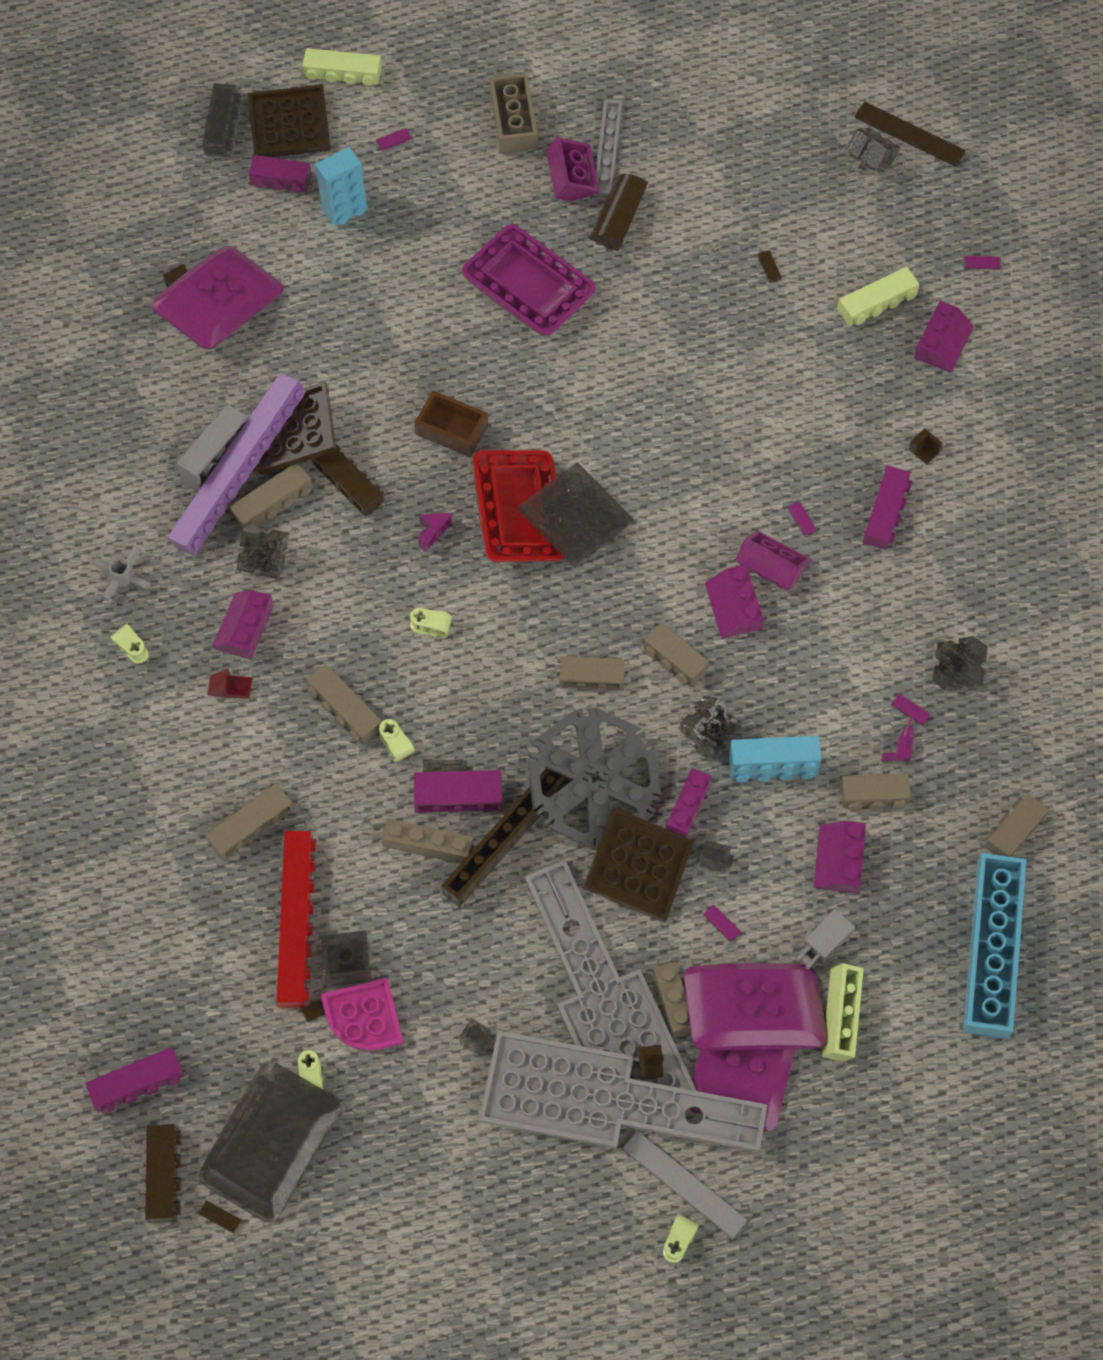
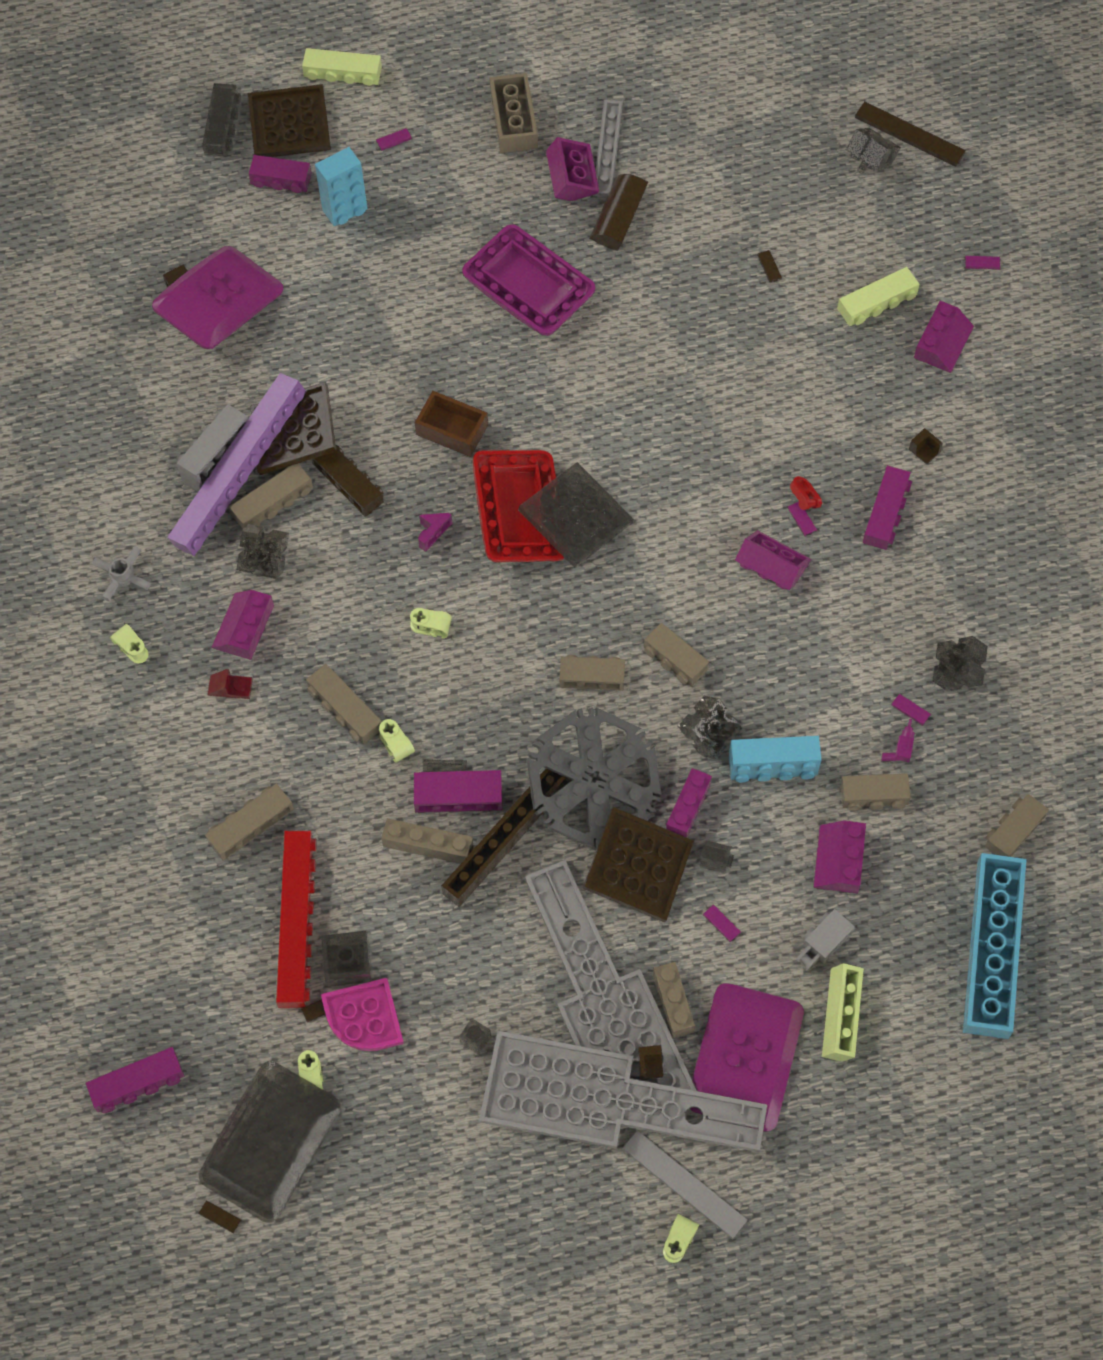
dark brown brick [145,1124,182,1223] -> none
magenta wedge [683,963,827,1050] -> none
magenta slope [705,564,764,639] -> none
none -> red plate [790,476,822,510]

